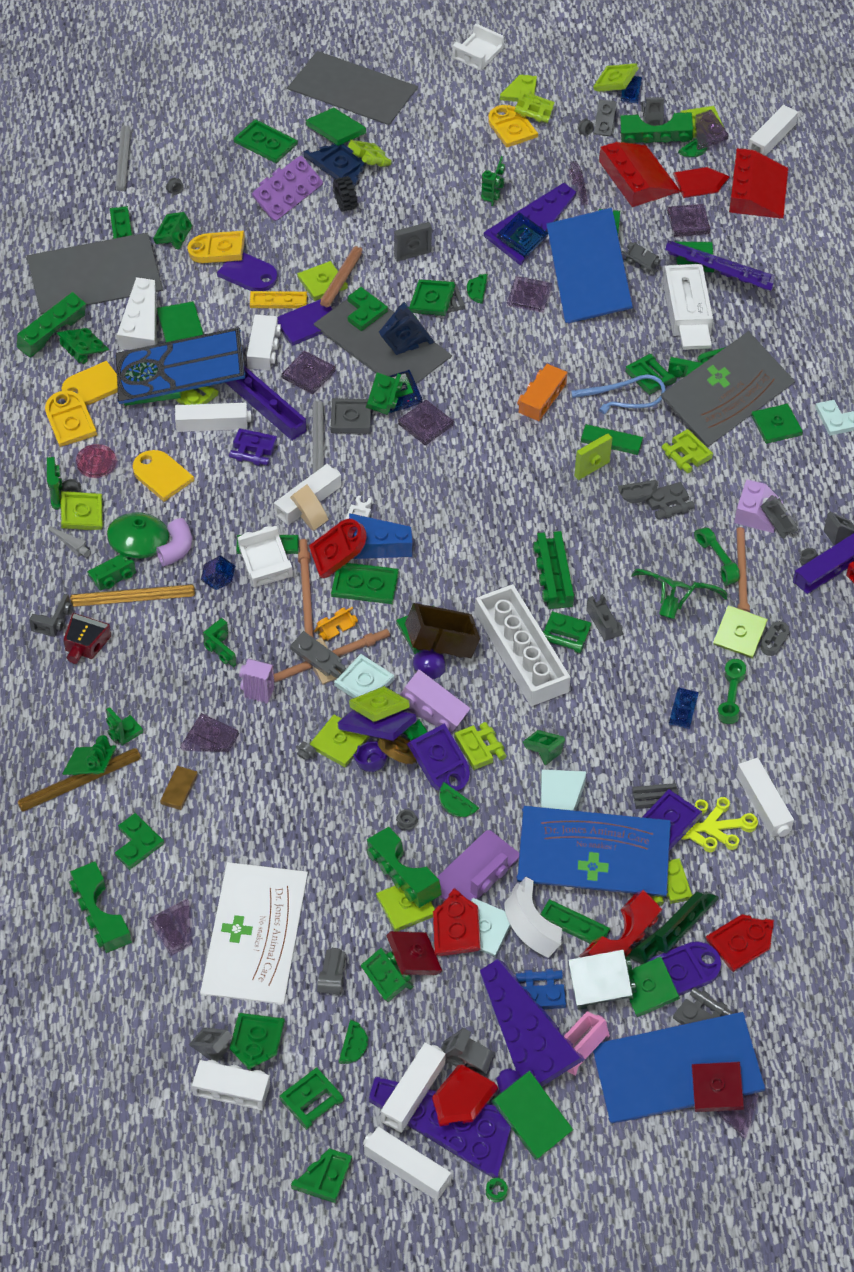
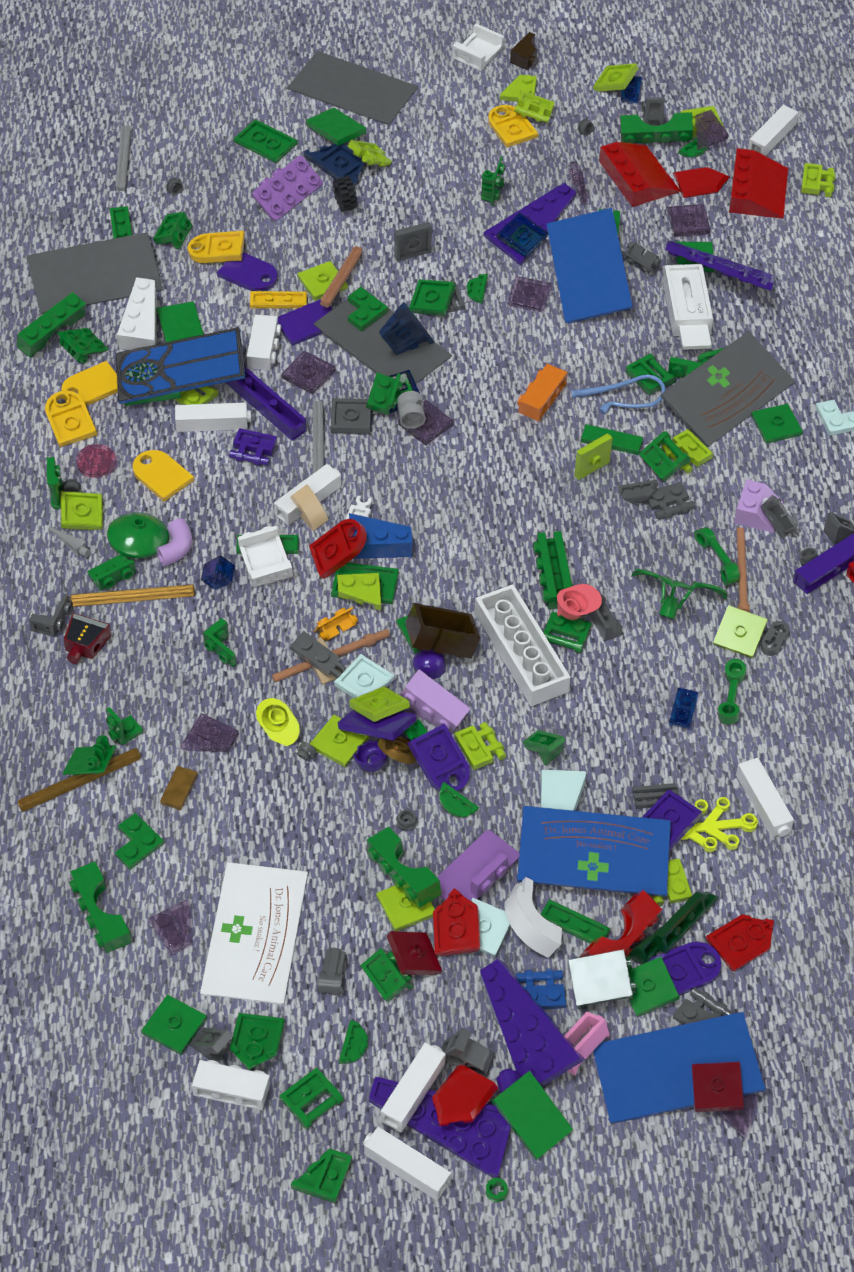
lavender brick [239,659,275,704] -> none
nougat bar [298,539,313,637] -> none
dark grey bracket [594,99,617,136] -> none
none -> green plate [141,994,207,1055]
none -> neon yellow piece [256,698,300,746]
none -> lime wing [337,573,381,610]
none -> light grey wheel [397,391,425,429]
none -> dark brown arch [510,32,538,70]
none -> coral piece [557,584,602,620]
none -> green plate [639,431,691,482]
none -> lime plate [801,163,836,197]

